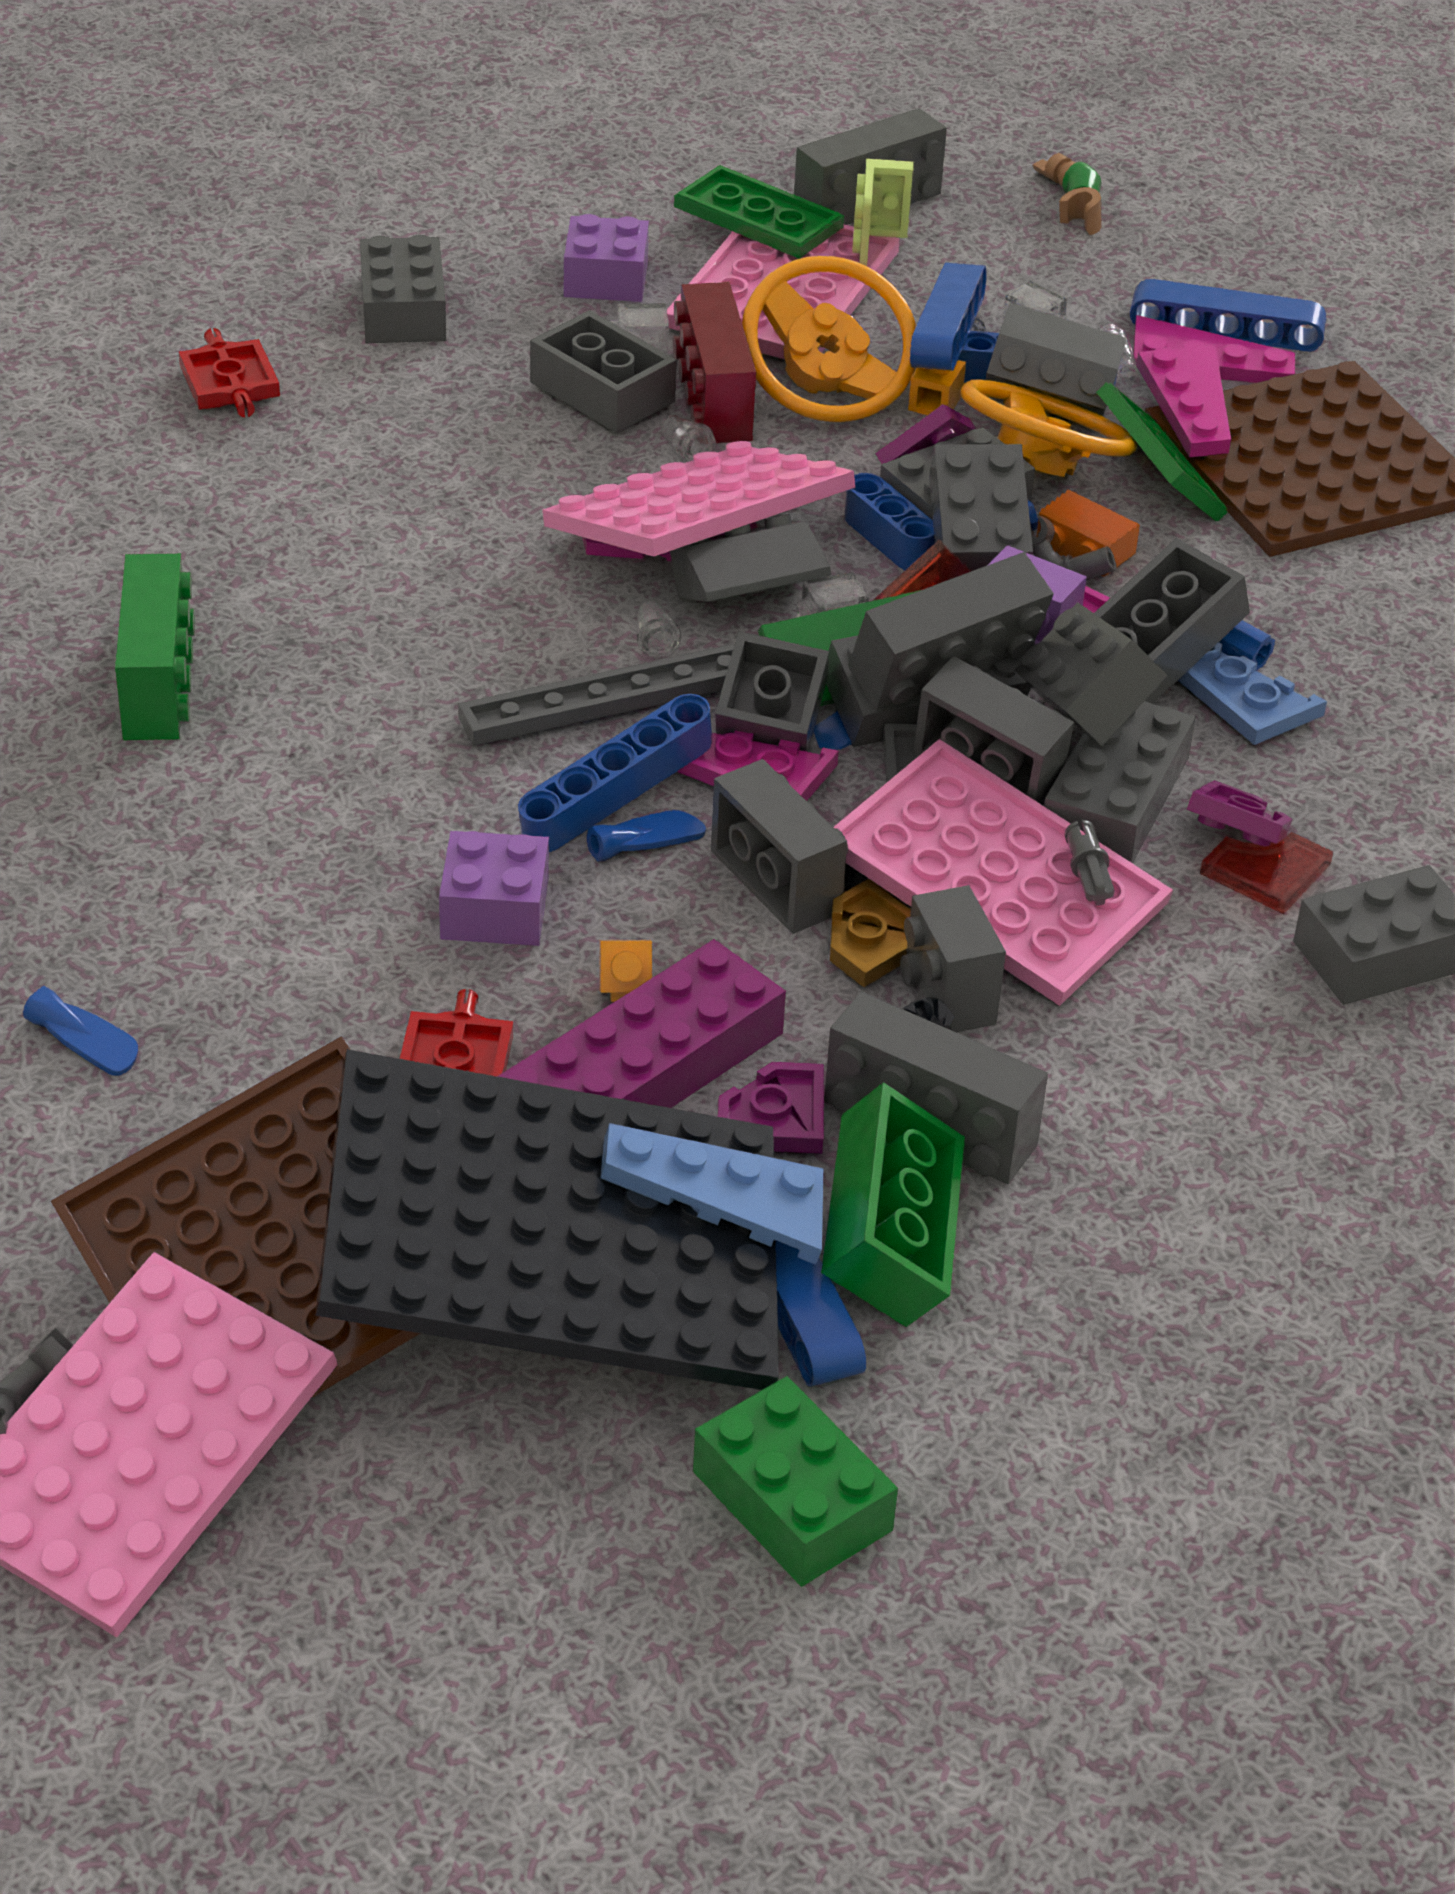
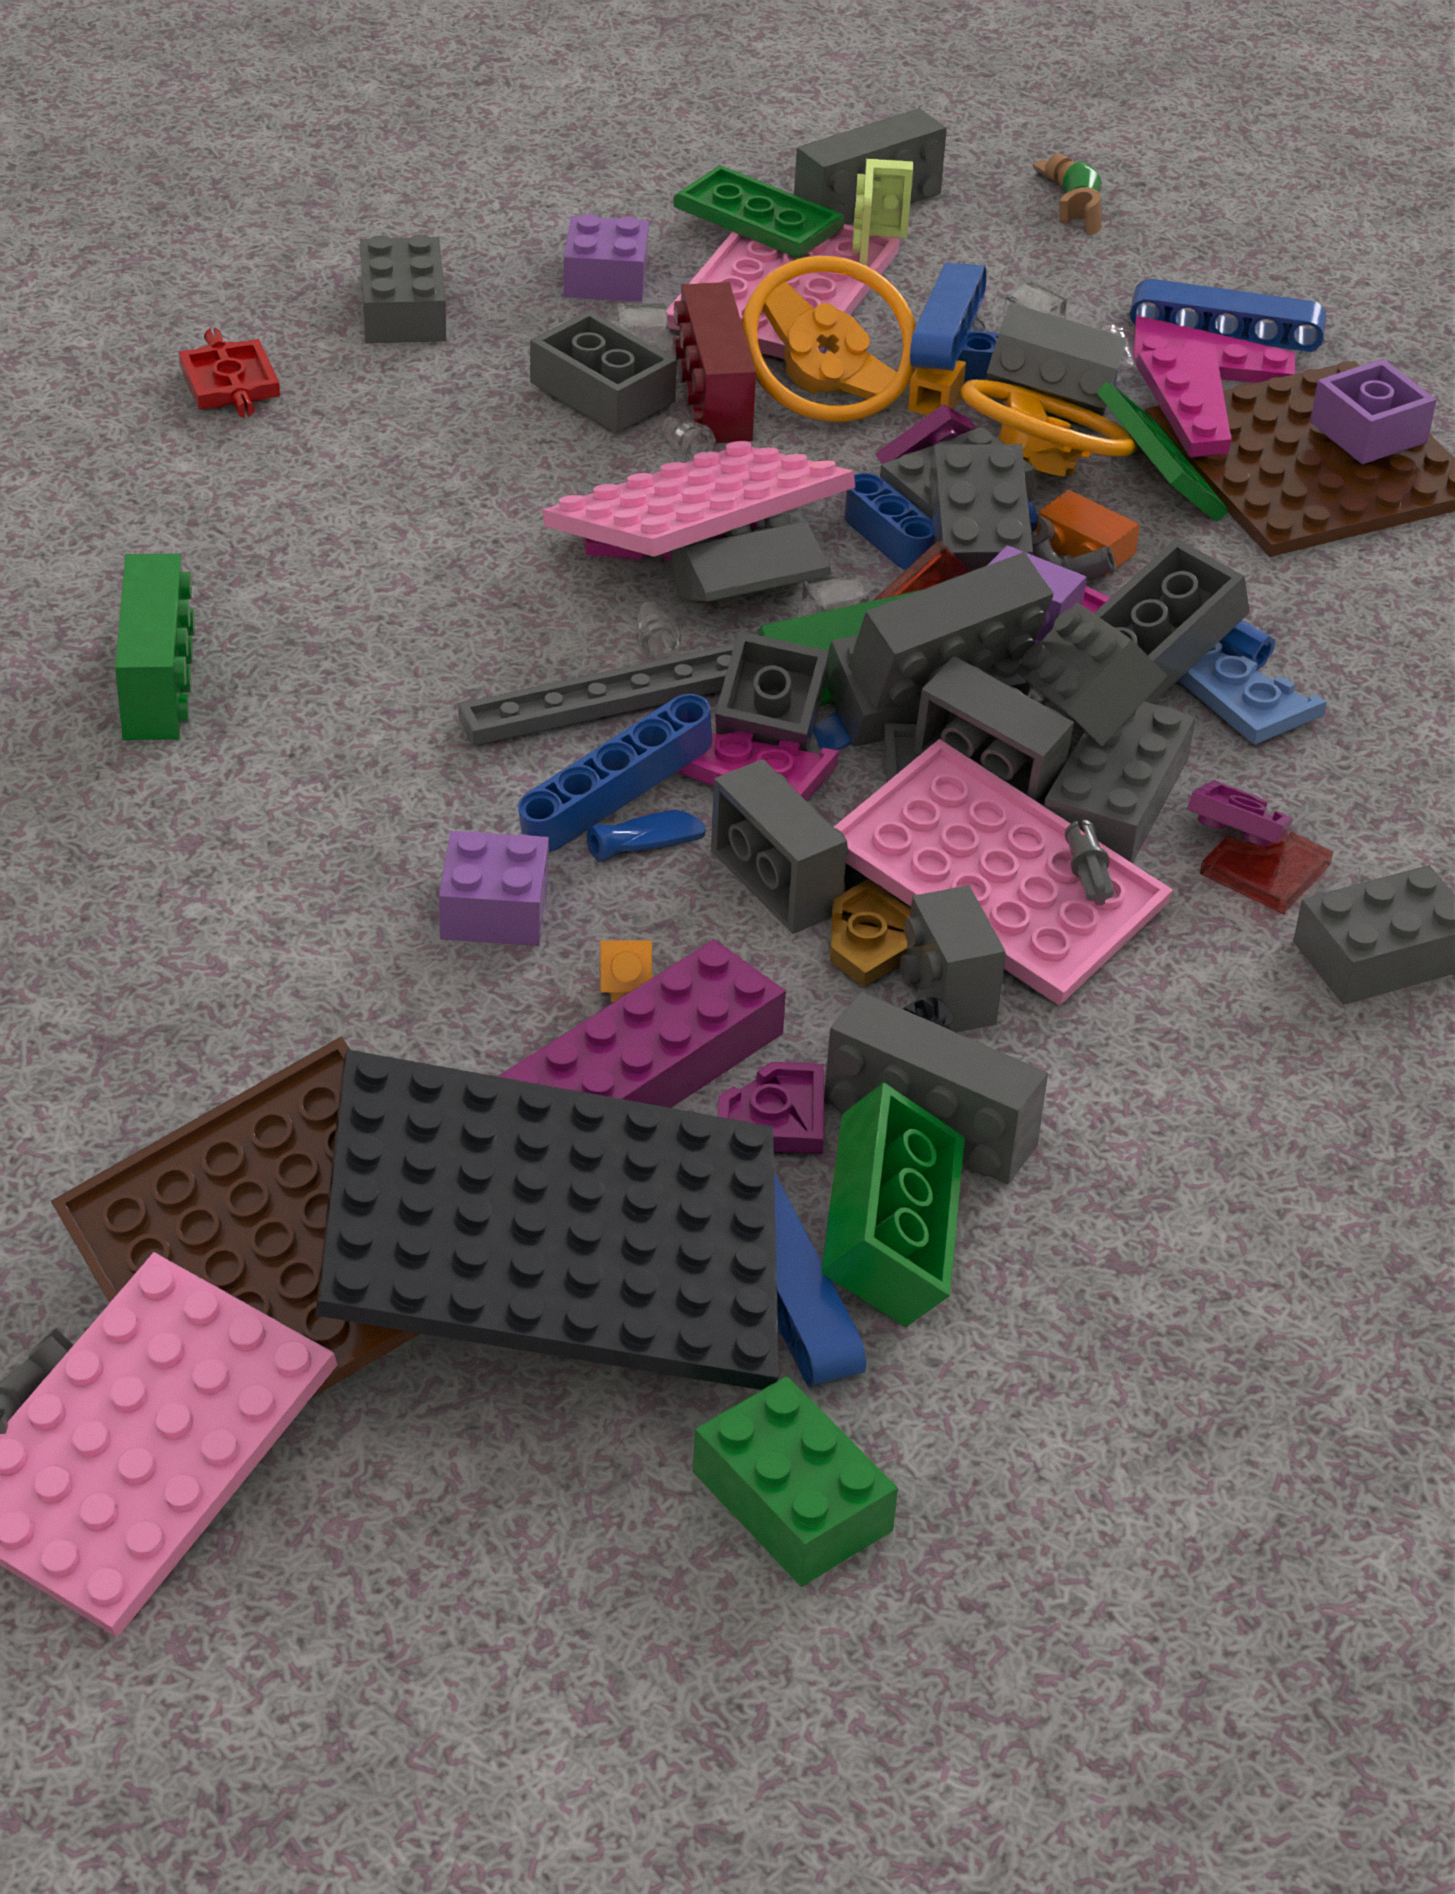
blue piece [23,986,138,1076] -> none
red plate [399,989,513,1076] -> none
medium blue wing [601,1123,823,1265] -> none
none -> medium lavender brick [1310,359,1437,464]

